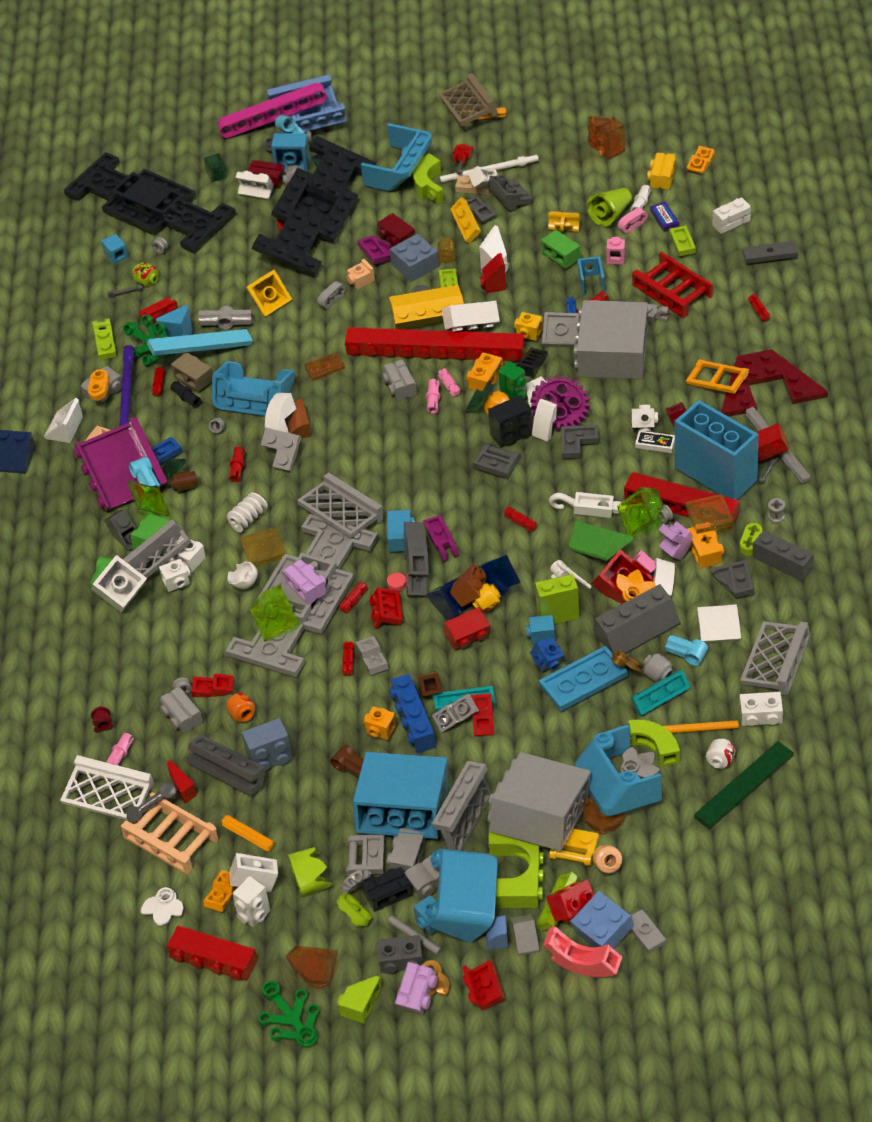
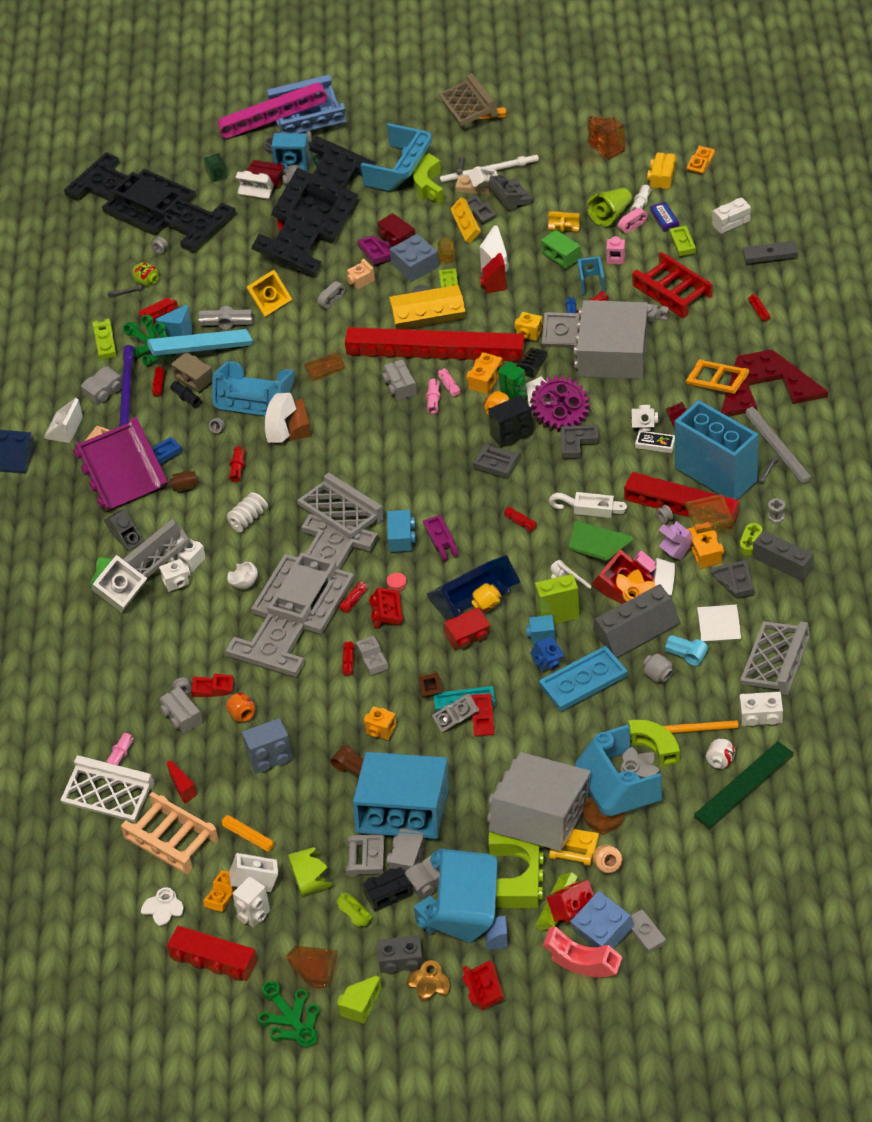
light orange plate [88,369,110,401] -> none
dark red brick [91,706,113,733] -> none
dark azure brick [101,234,128,264] -> none
dark grey bar [126,783,177,824] -> none
clear neon green slope [127,480,170,517] -> none
medium azure piece [128,456,160,495] -> none
bright green brick [130,513,169,550] -> none
clear green slope [161,459,187,480] -> none
dark grey brick [187,735,265,796] -> none
clear yellow tile [240,527,287,567] -> none
clear neon green slope [250,584,300,642] -> none
light grey plate [261,428,301,472] -> none
medium azure piece [275,115,305,134] -> none
lavender brick [283,559,326,604] -> none
light grey gear [341,869,371,894] -> none
light grey bar [388,915,442,956] -> none
blue brick [389,674,436,753] -> none
lavender brick [395,962,437,1015] -> none
dark grey slope [404,522,429,597] -> none
light grey fence [432,761,492,851] -> none
white brick [442,301,500,332] -> none
dark orange slope [450,563,487,607] -> none
red plate [453,144,473,164] -> none
clear green slope [465,382,494,414] -> none
light grey slope [510,914,540,956] -> none
white slope [532,399,557,442] -> none
pearl gold plate [611,650,643,674] -> none
clear neon green slope [617,487,663,537] -> none
teal plate [630,670,691,715] -> none
red brick [756,423,789,462] -> none

